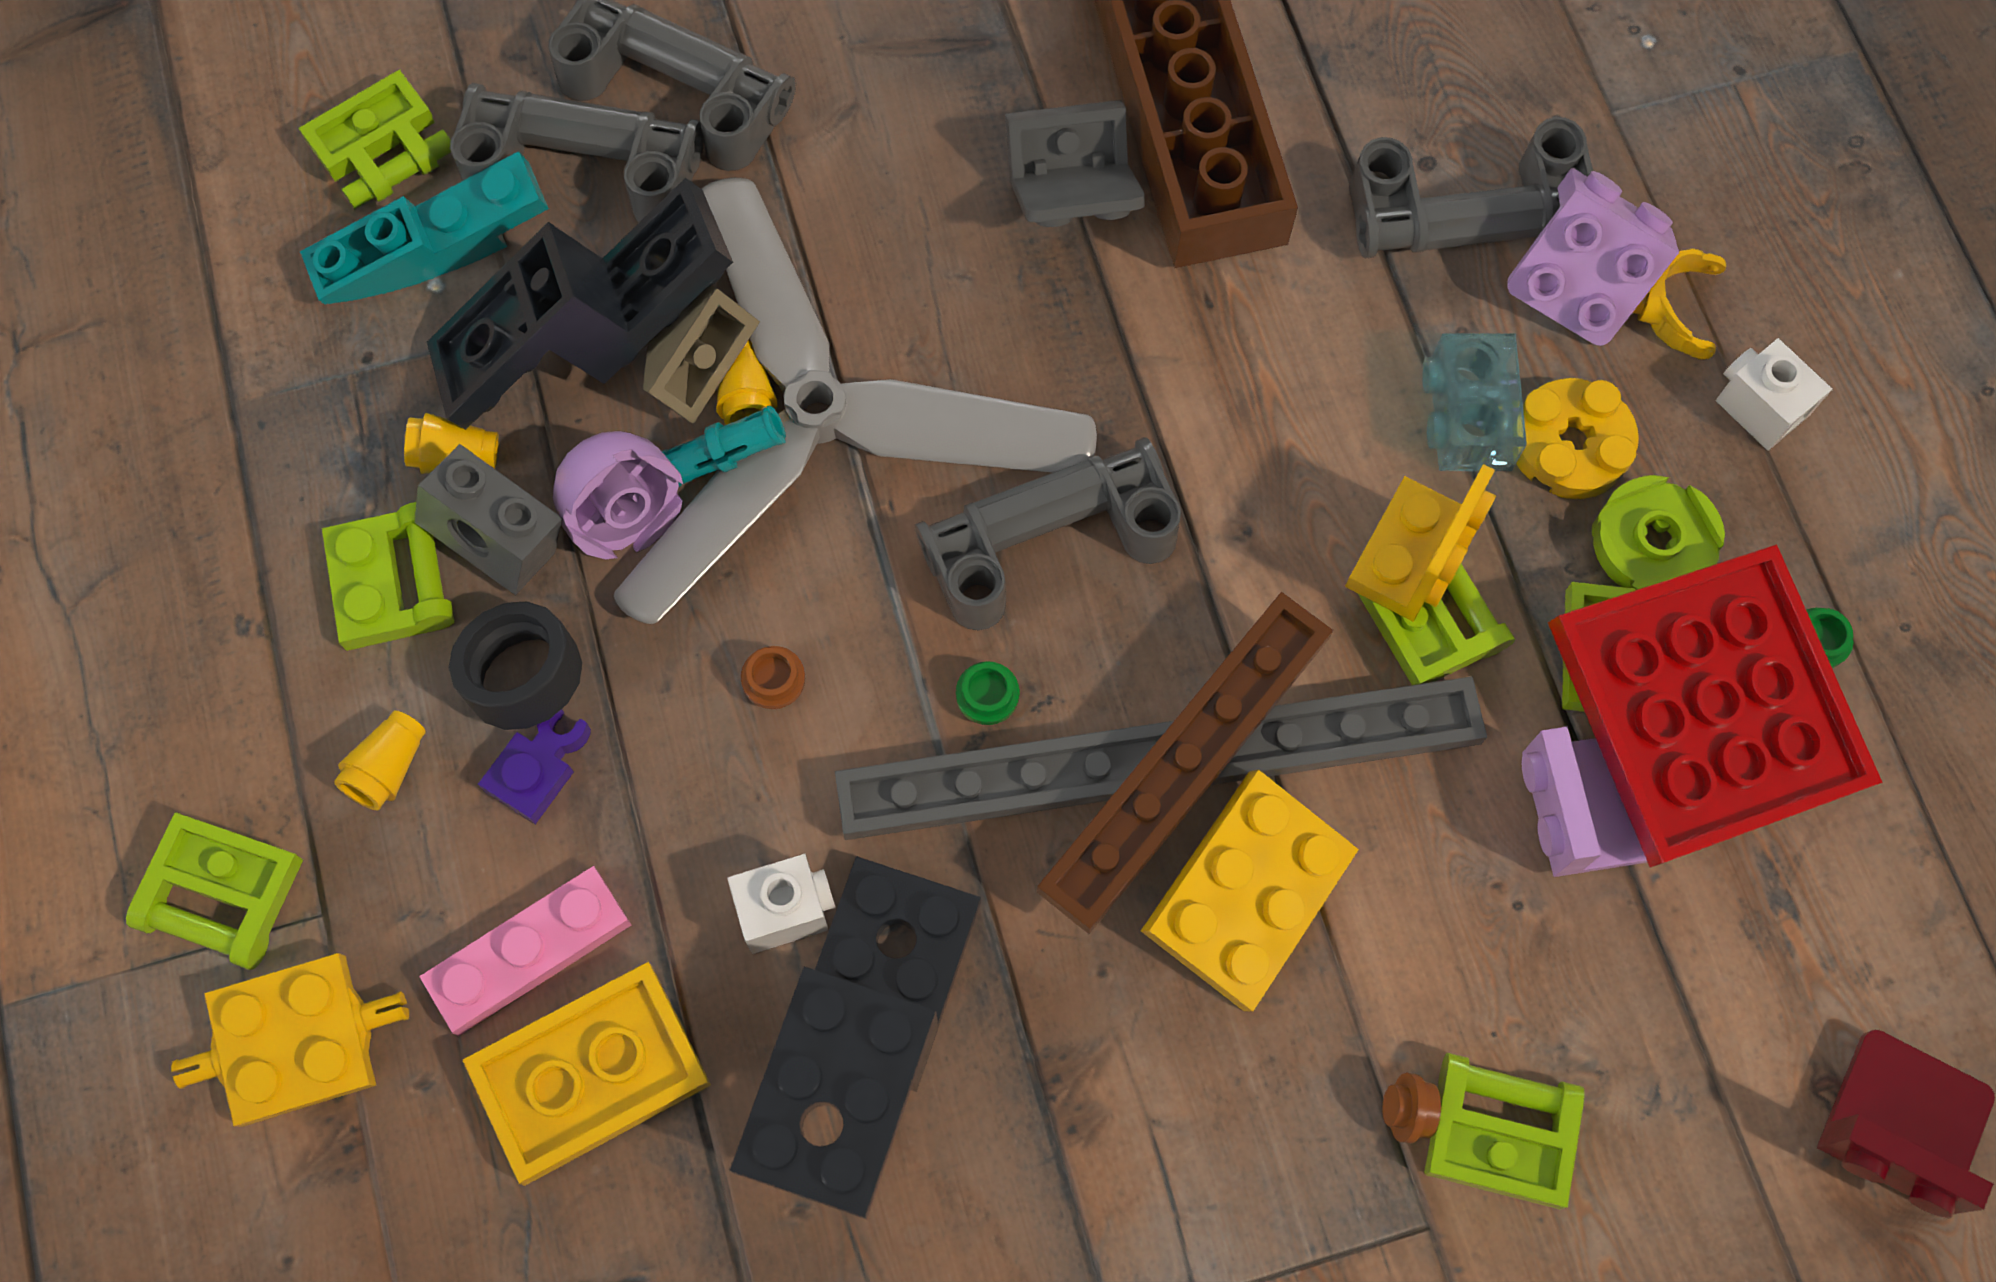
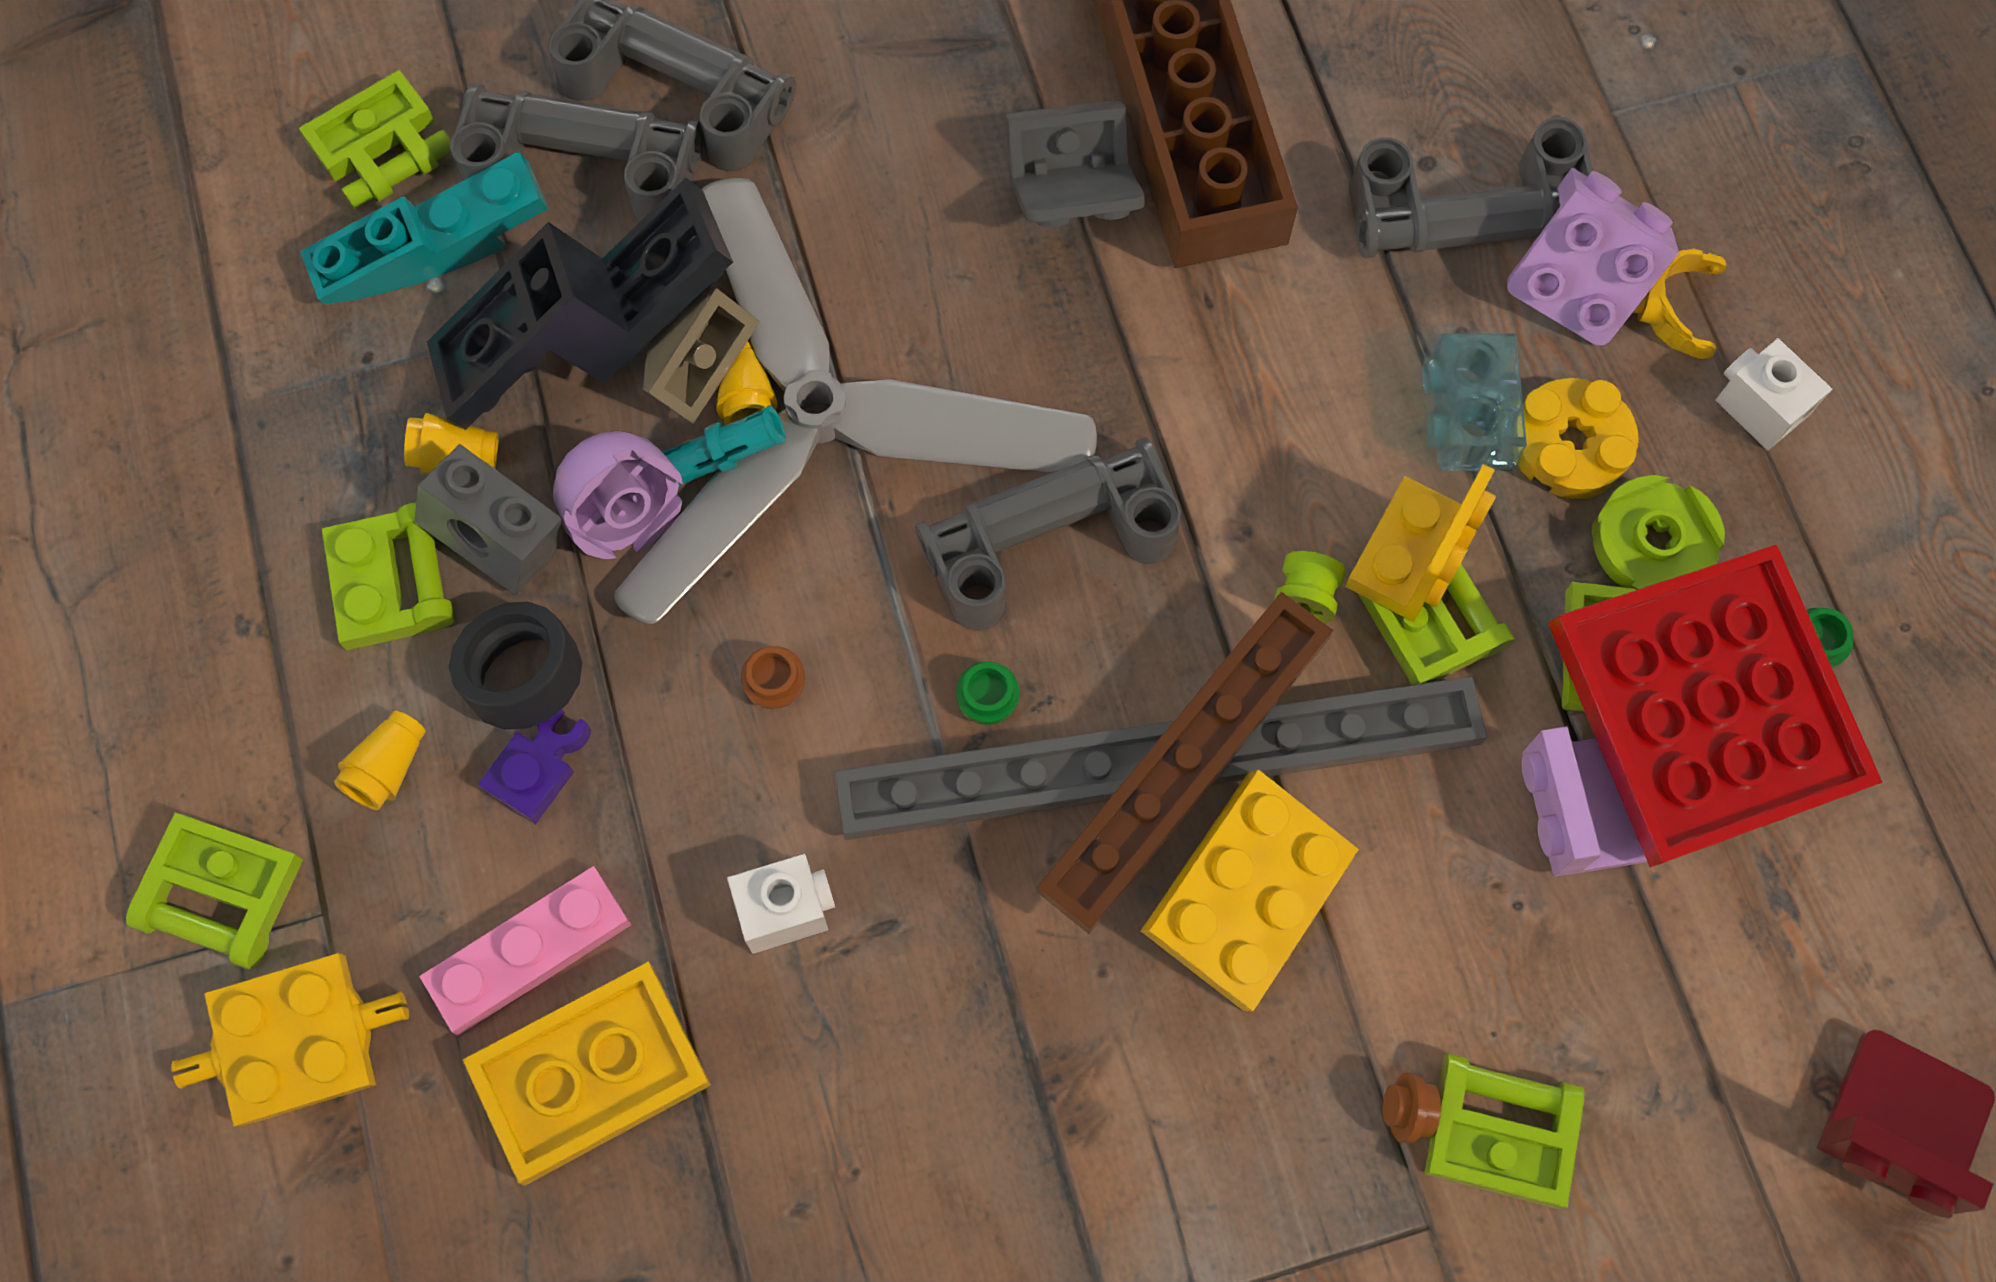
black bracket [729,856,981,1220] -> none
none -> lime wheel [1274,551,1347,623]

